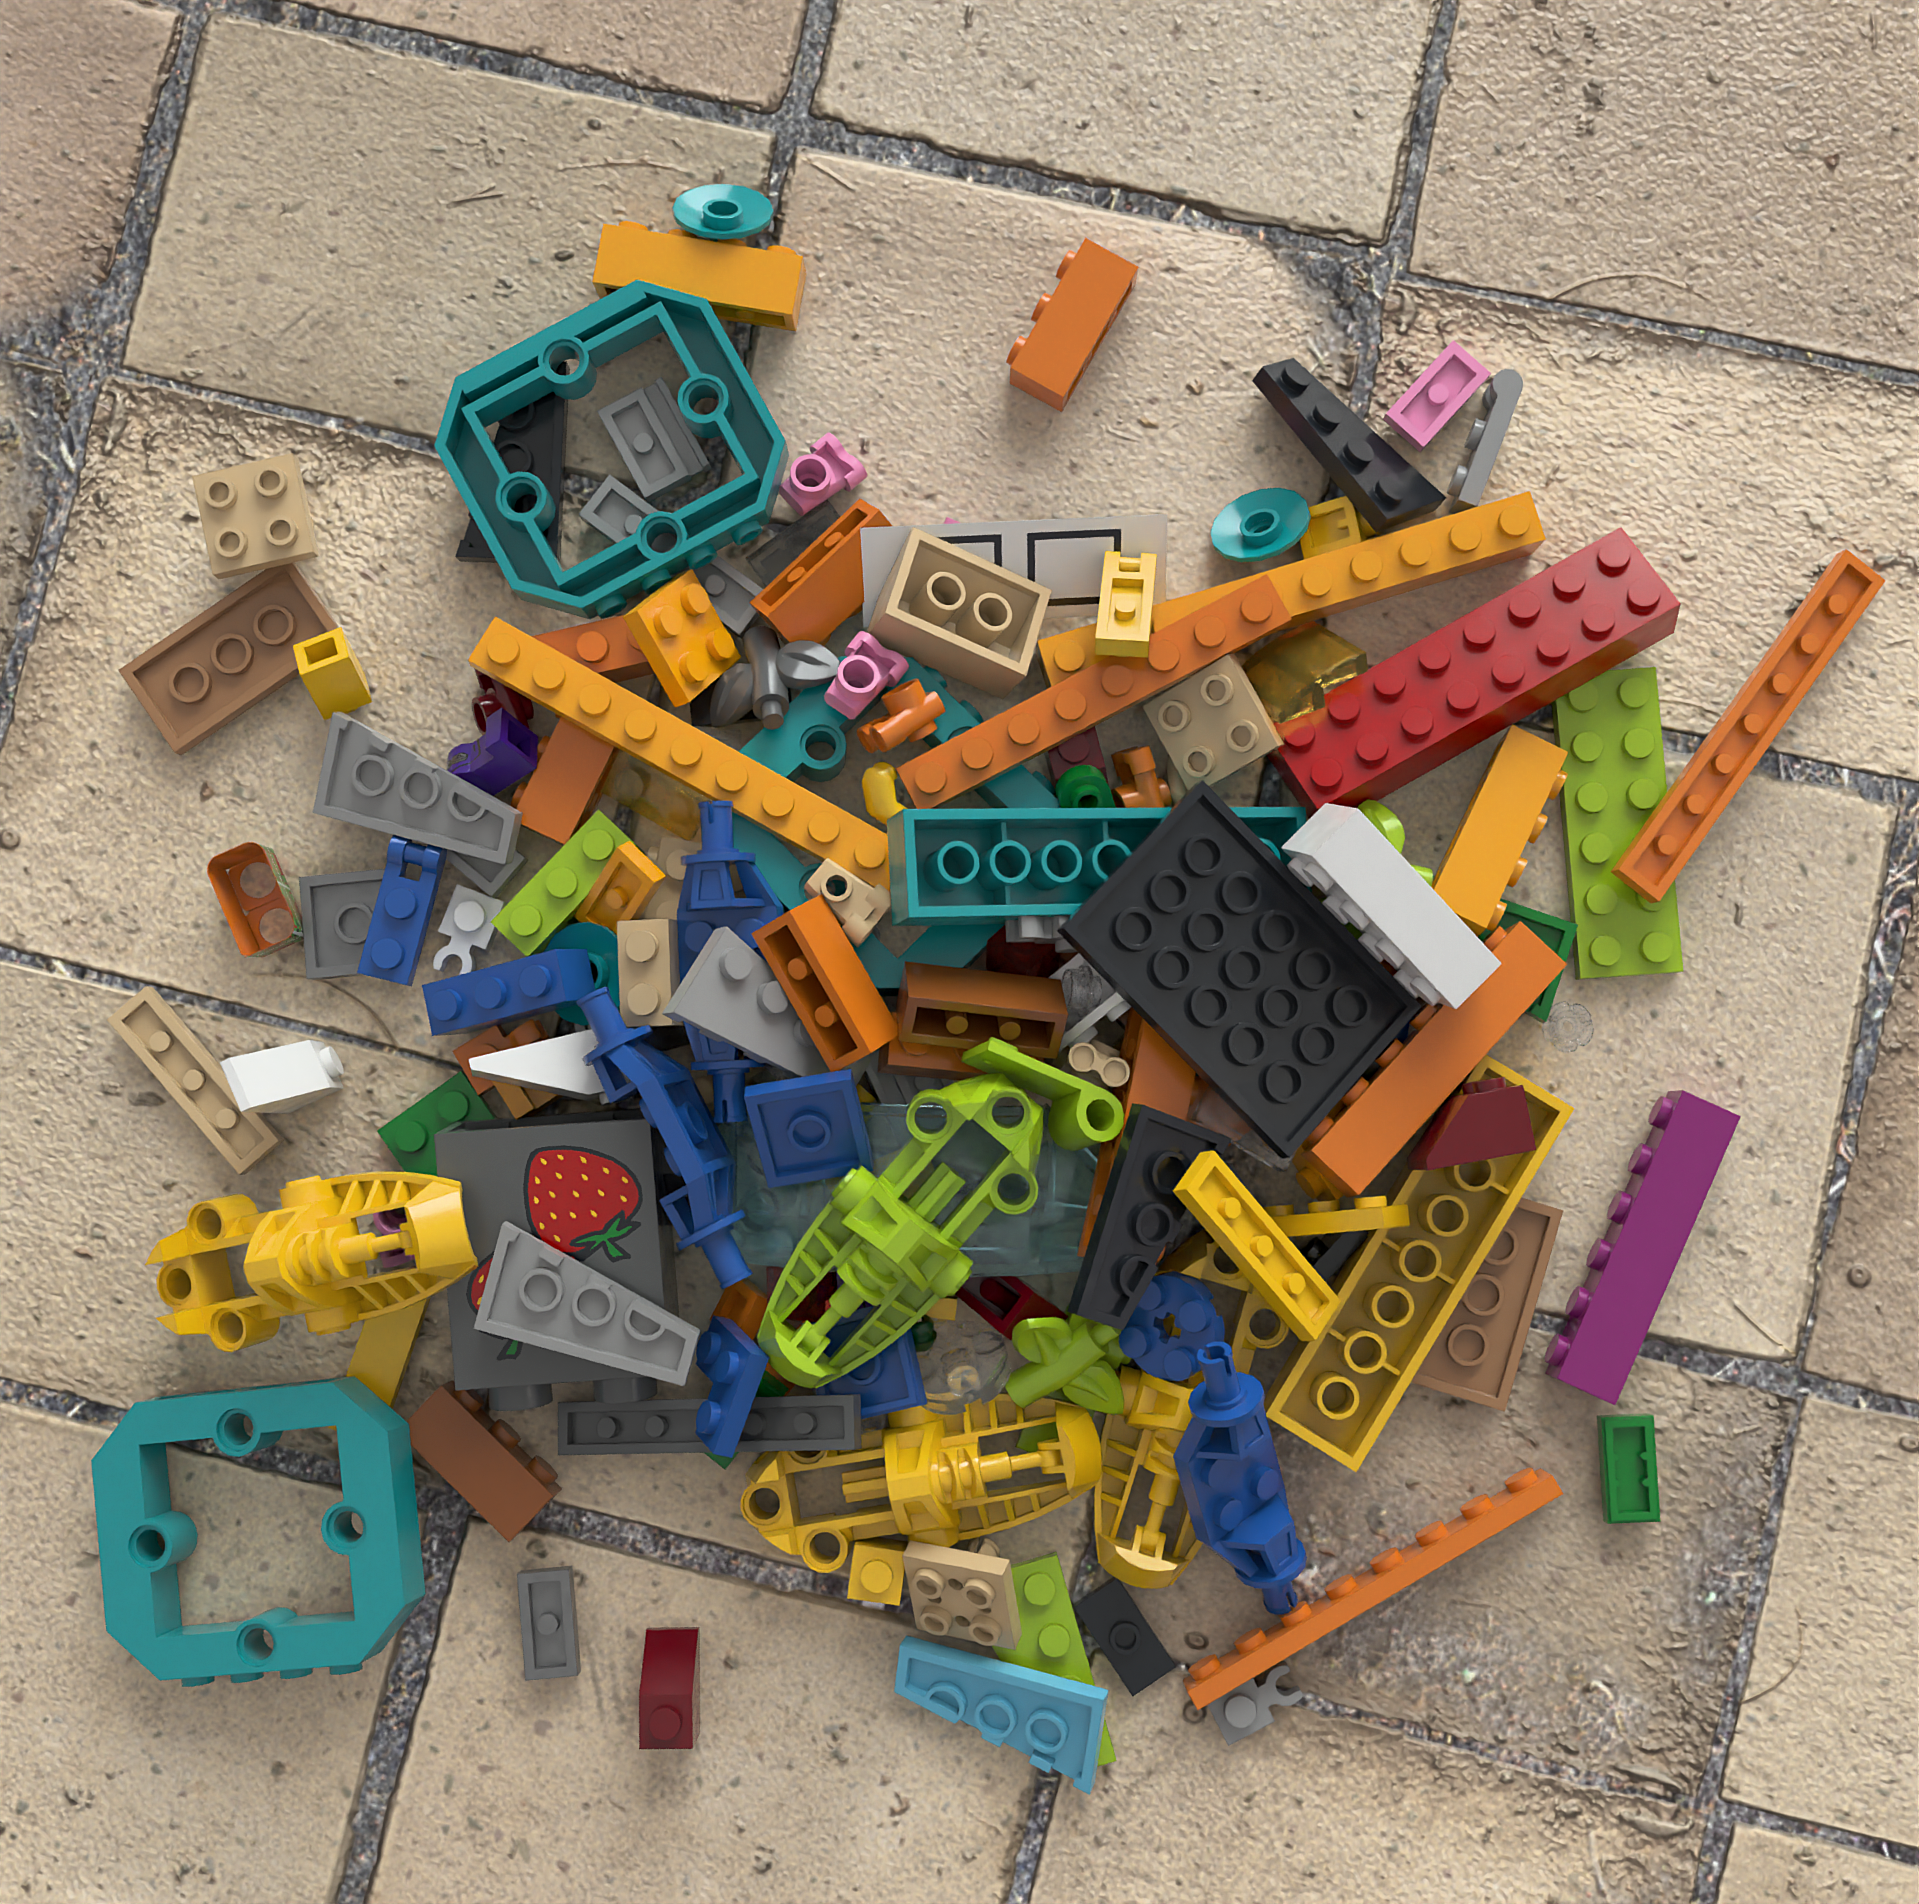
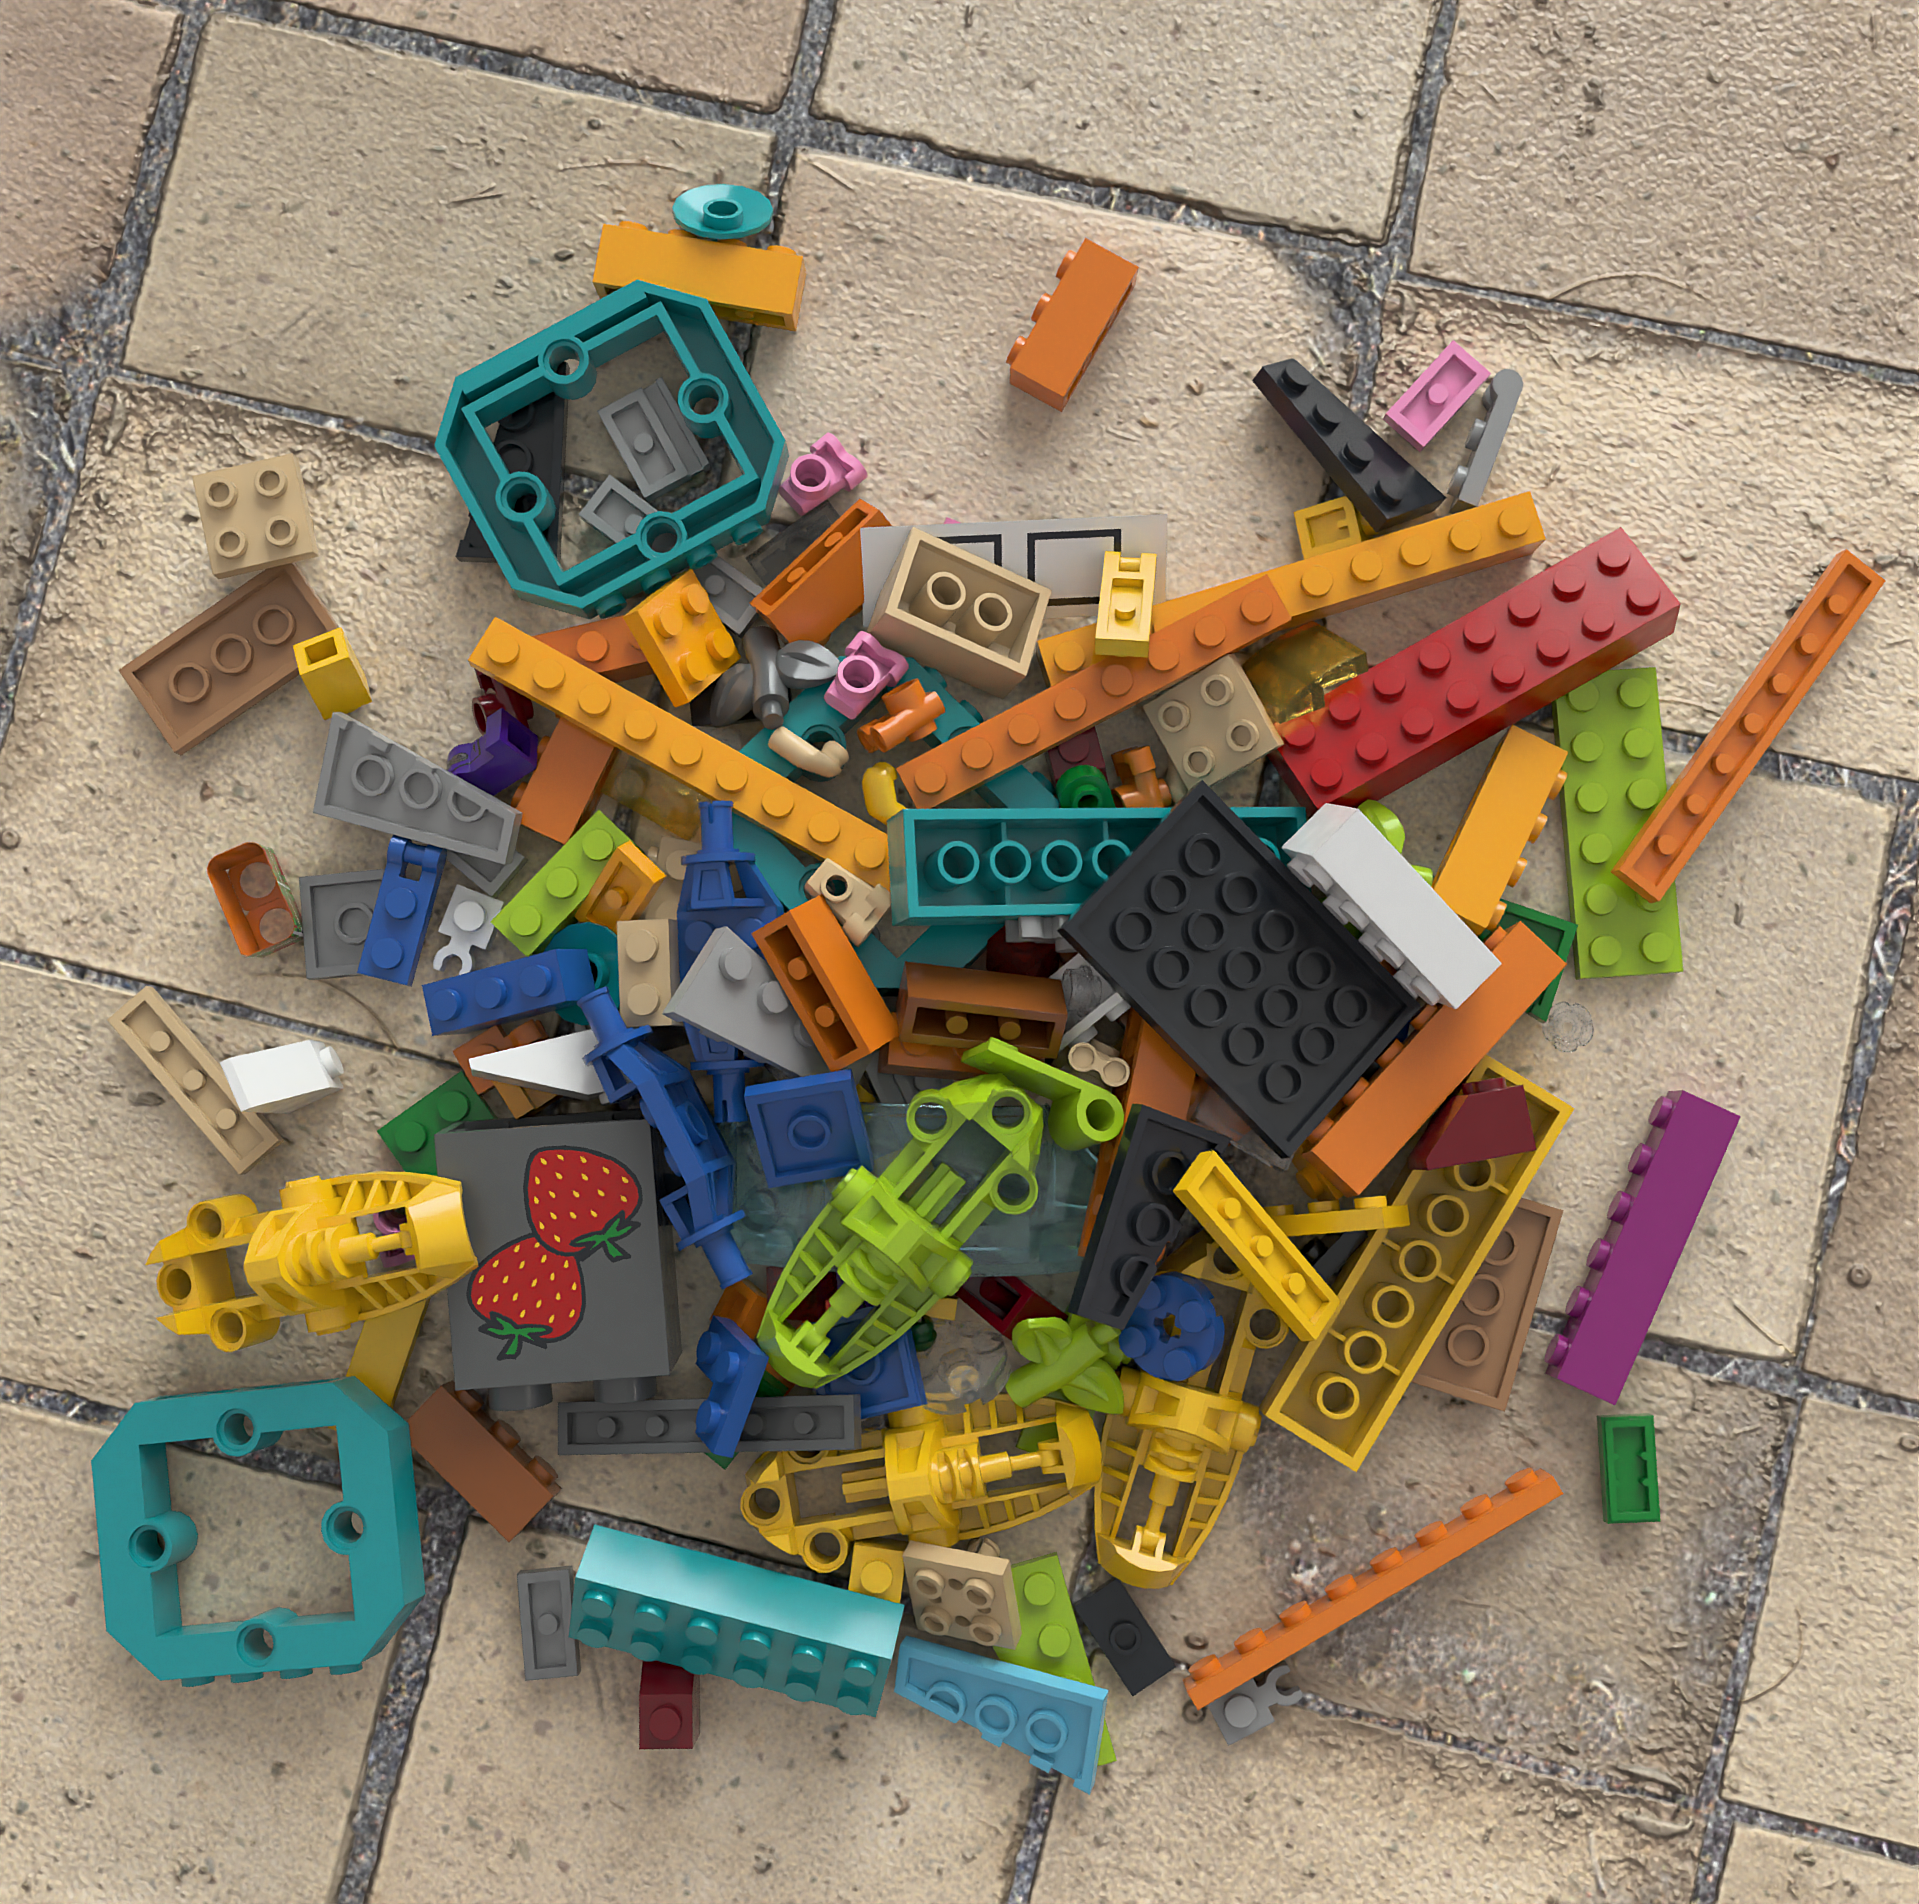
light grey wing [473,1221,701,1386] -> none
blue plate [1173,1342,1307,1615] -> none
teal dish [1210,488,1311,563] -> none
none -> teal brick [568,1524,904,1718]
none -> tan arm [768,726,849,778]

